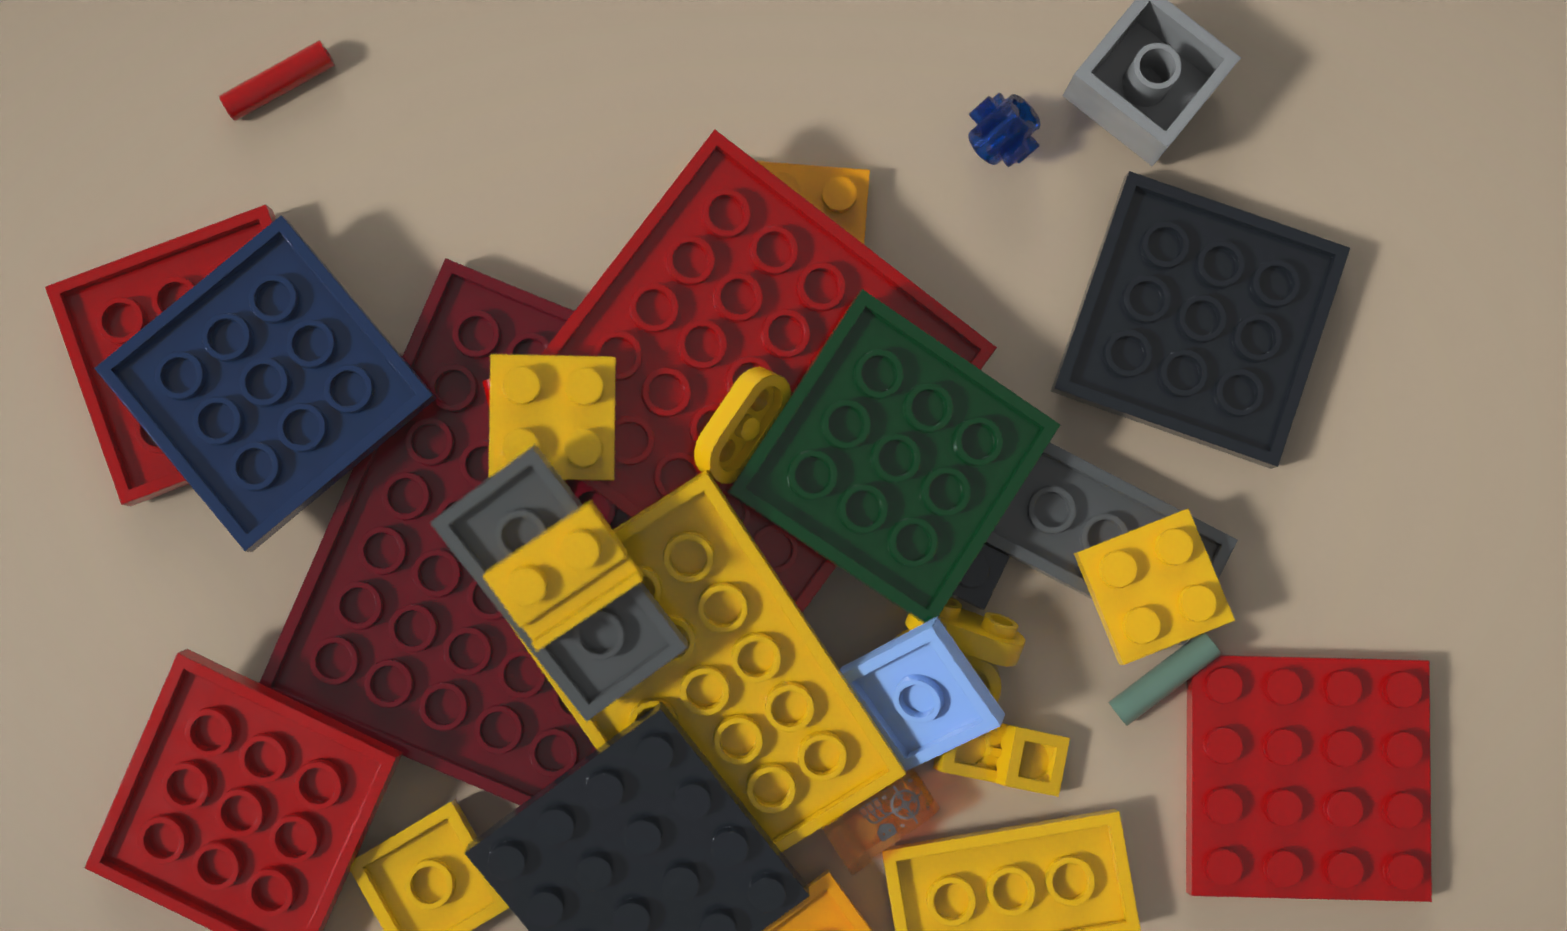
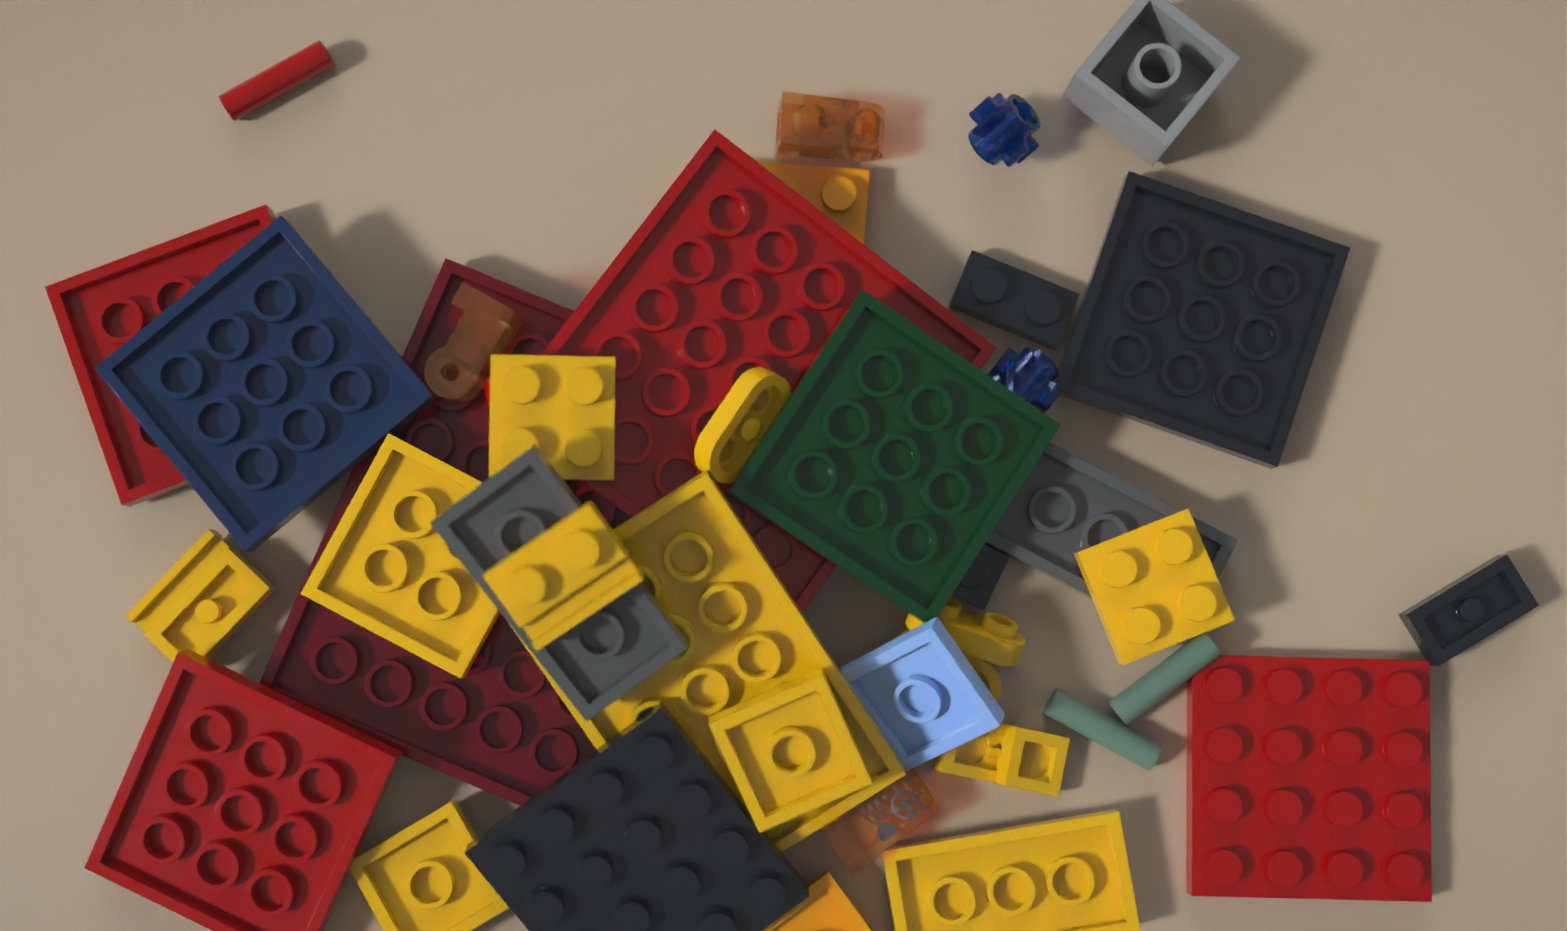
none -> yellow plate [125,529,277,663]
none -> yellow plate [301,433,500,679]
none -> clear orange leg [424,282,524,403]
none -> yellow plate [708,668,873,833]
none -> clear orange leg [774,91,885,162]
none -> black plate [948,250,1080,351]
none -> clear blue gear [987,348,1063,413]
none -> sand green piece [1043,687,1162,771]
none -> black plate [1398,554,1539,666]

